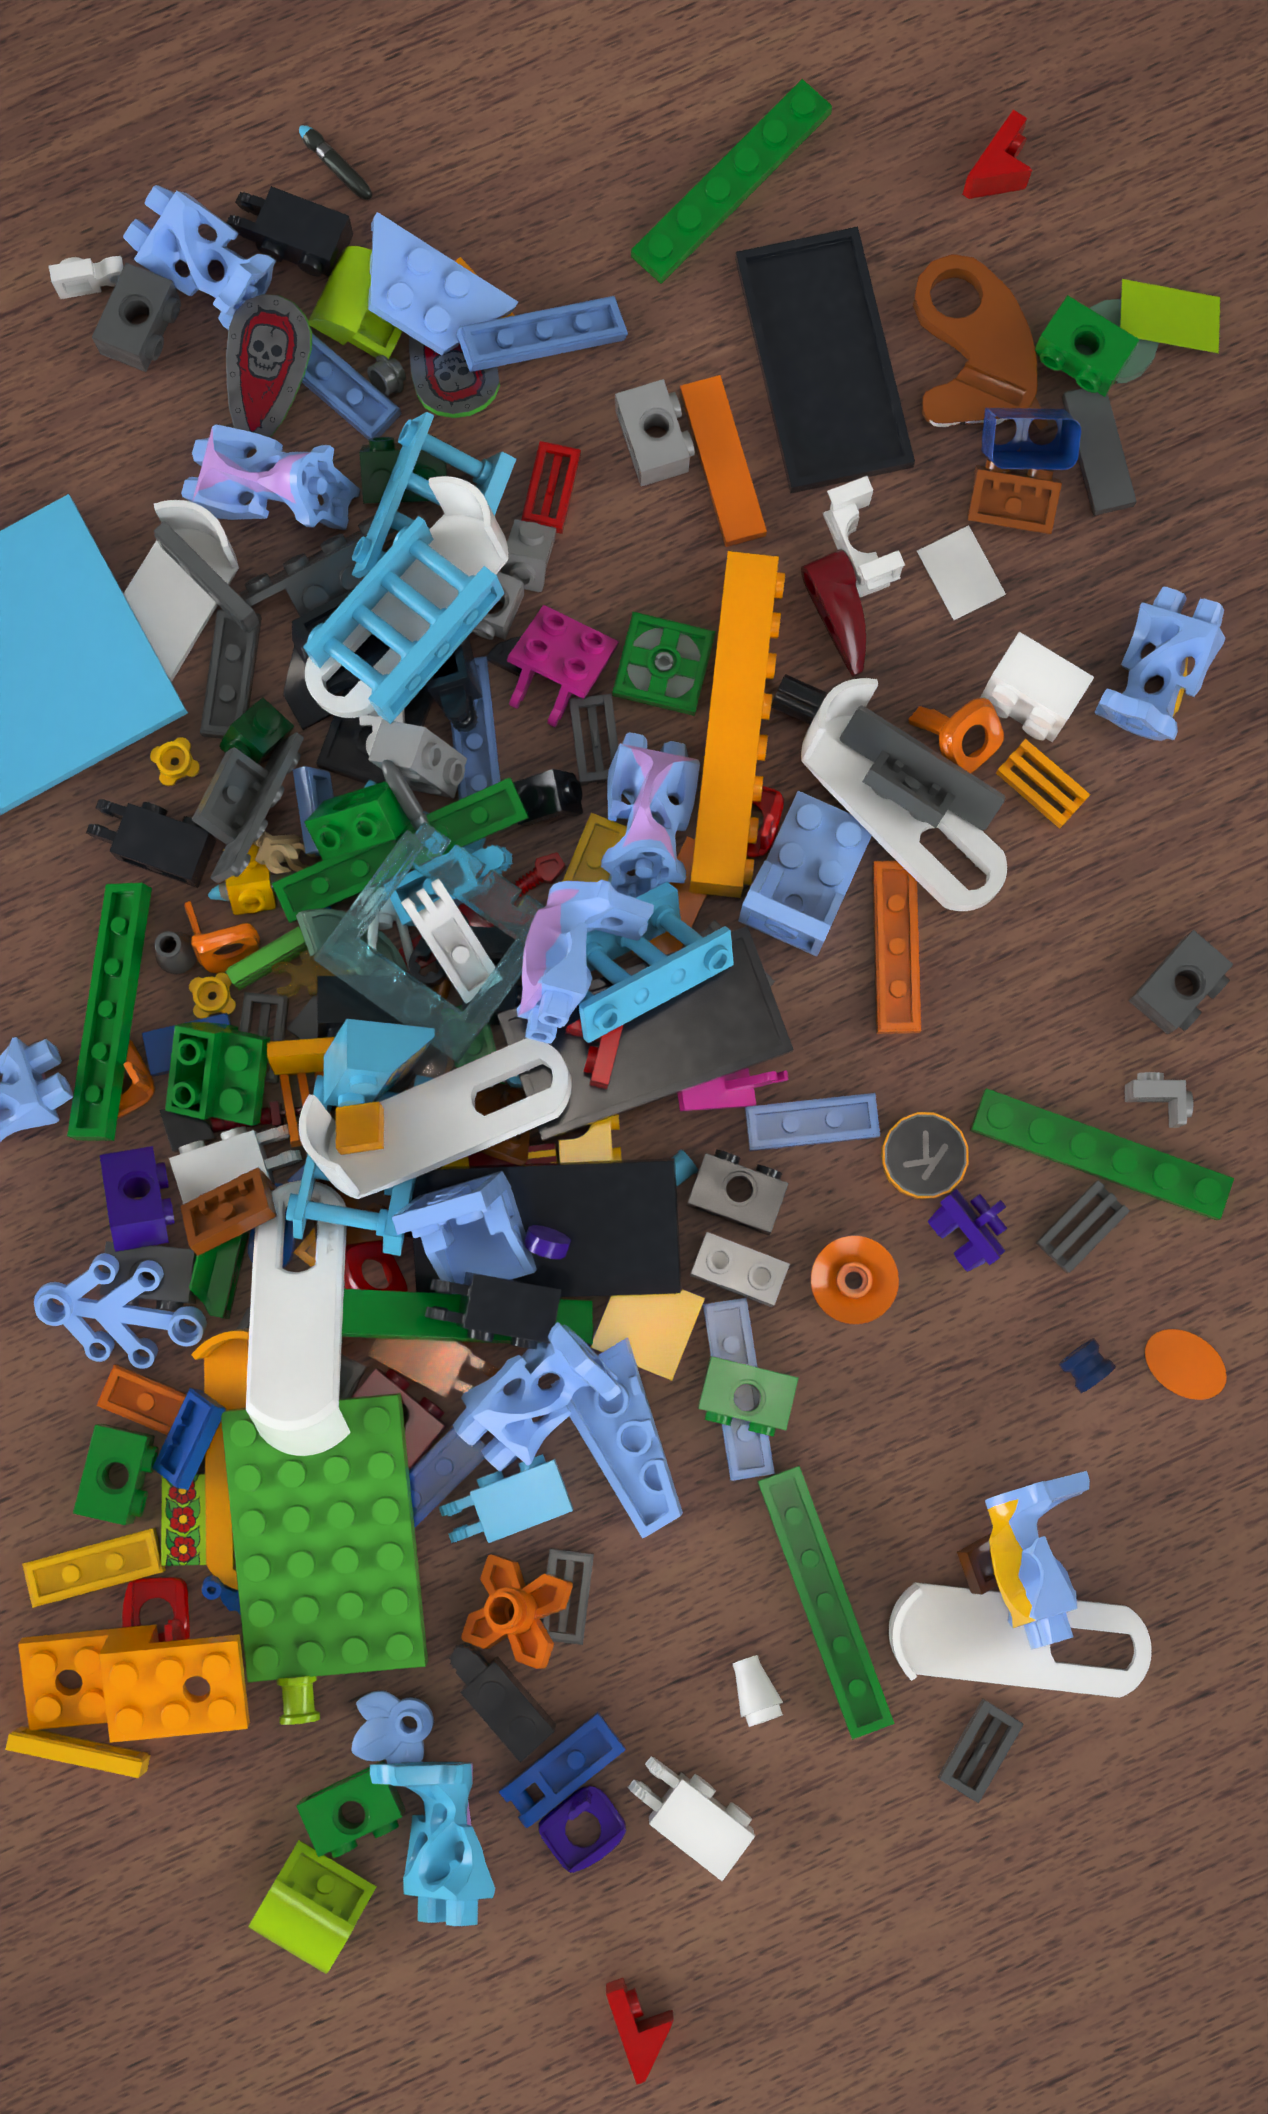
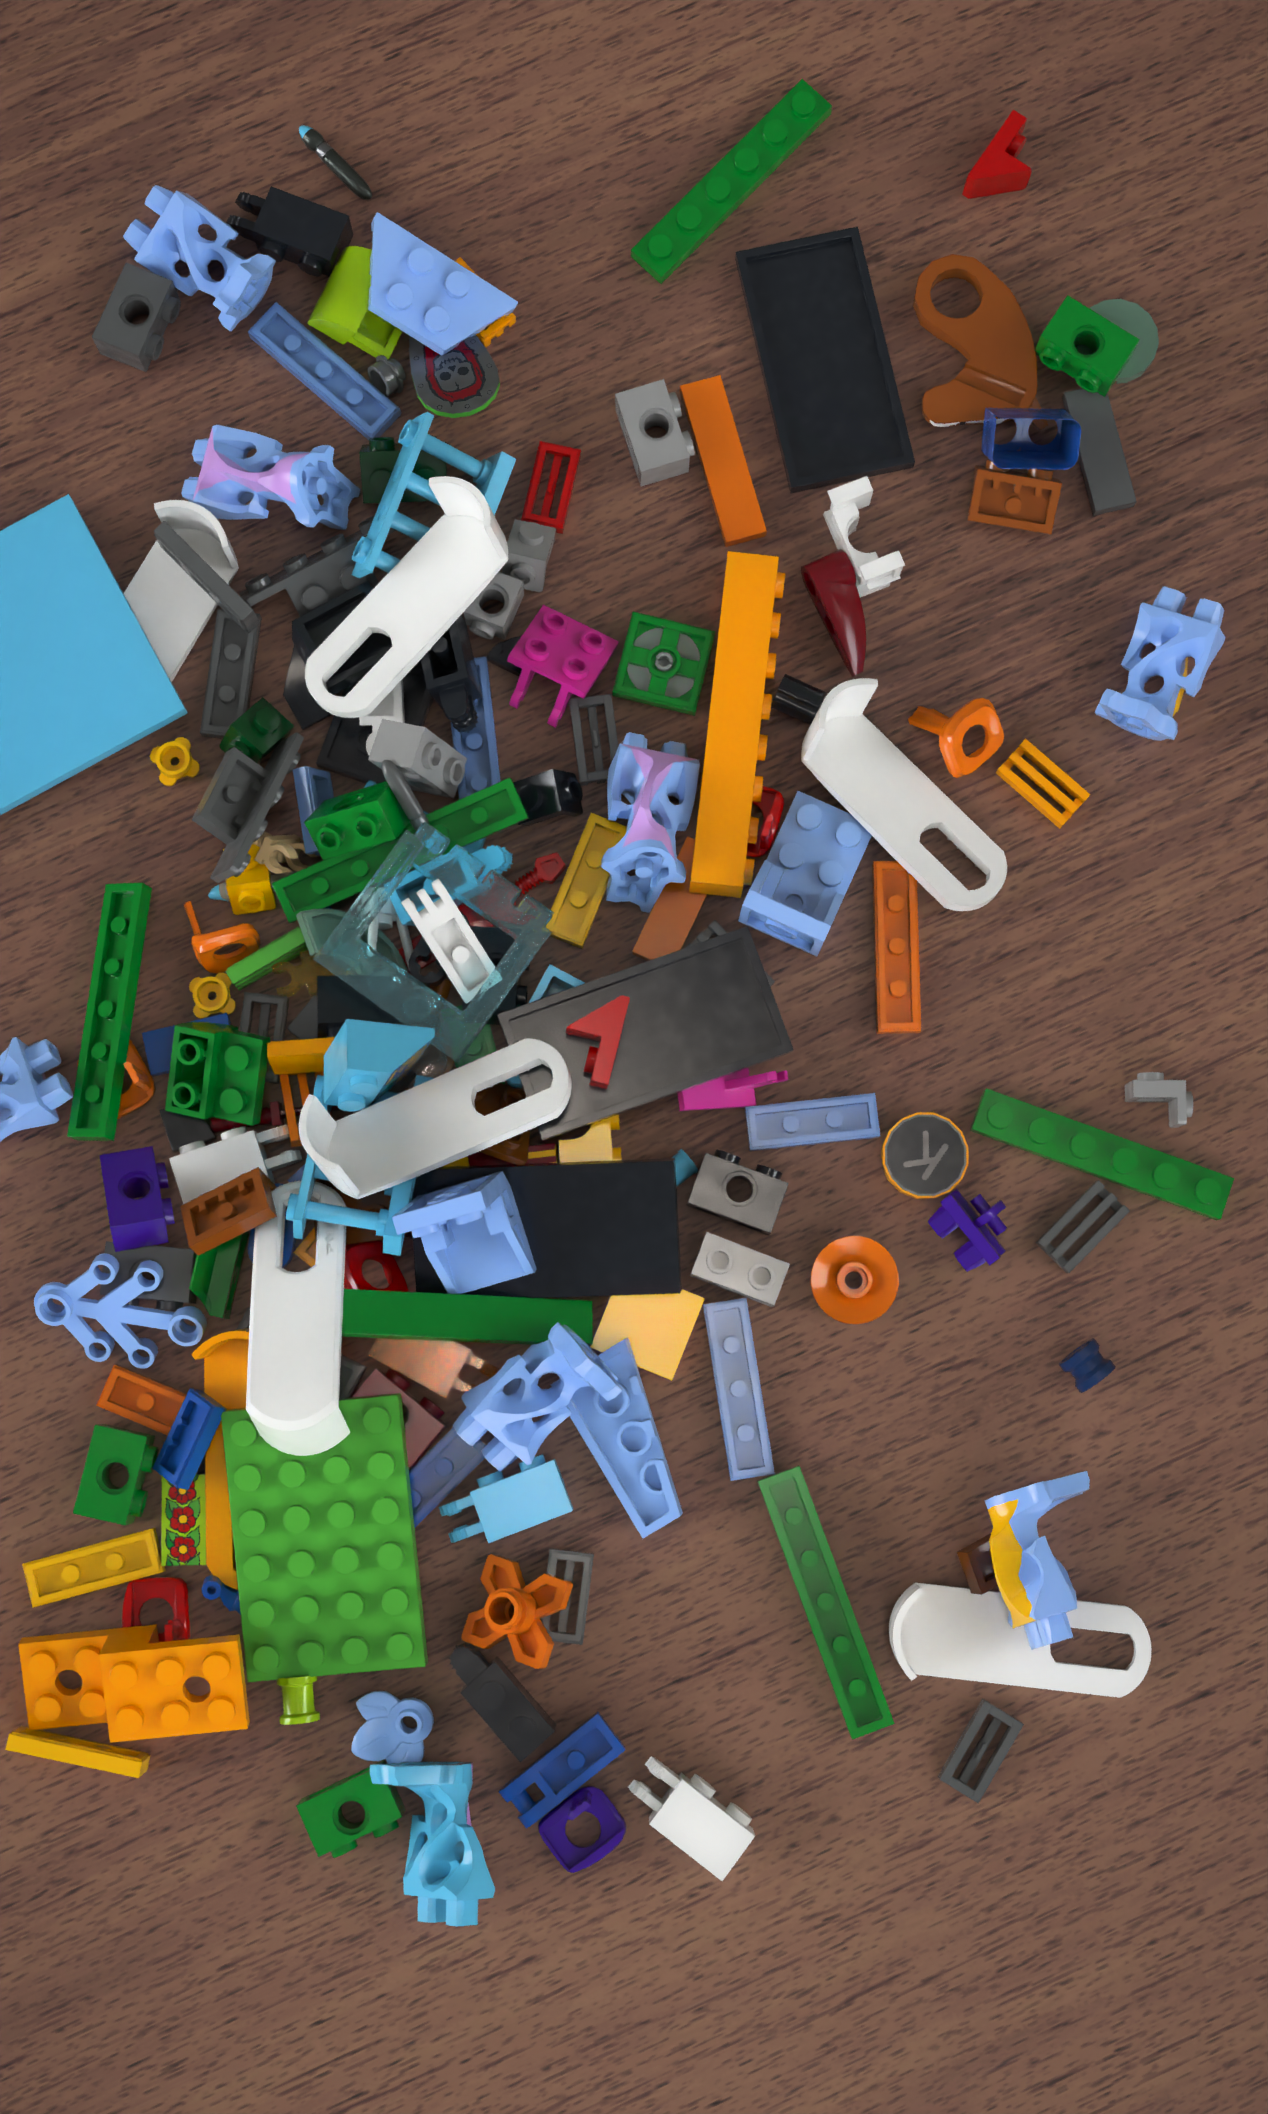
white plate [49,256,124,299] -> none
black hinge [86,799,216,888] -> none
dark grey cone [155,931,197,974] -> none
shield [226,294,312,438] -> none
lime brick [248,1840,377,1974] -> none
medium azure fence [303,516,505,724] -> none
light orange tile [336,1101,384,1155] -> none
black hinge [425,1272,561,1350] -> none
medium blue tile [456,296,628,372] -> none
light blue hips [517,880,654,1043] -> none
medium azure fence [522,882,734,1043] -> none
dark purple tile [523,1225,571,1259] -> none
red slope [606,1977,674,2085] -> none
brick [697,1356,799,1437] -> none
white cone [732,1655,783,1727] -> none
dark grey bracket [840,706,1006,830] -> none
white sticker [917,525,1006,620] -> none
white brick [980,632,1094,743] -> none
lime sticker [1120,279,1220,354] -> none
dark grey brick [1128,930,1233,1035] -> none
orange sticker [1145,1329,1227,1400] -> none

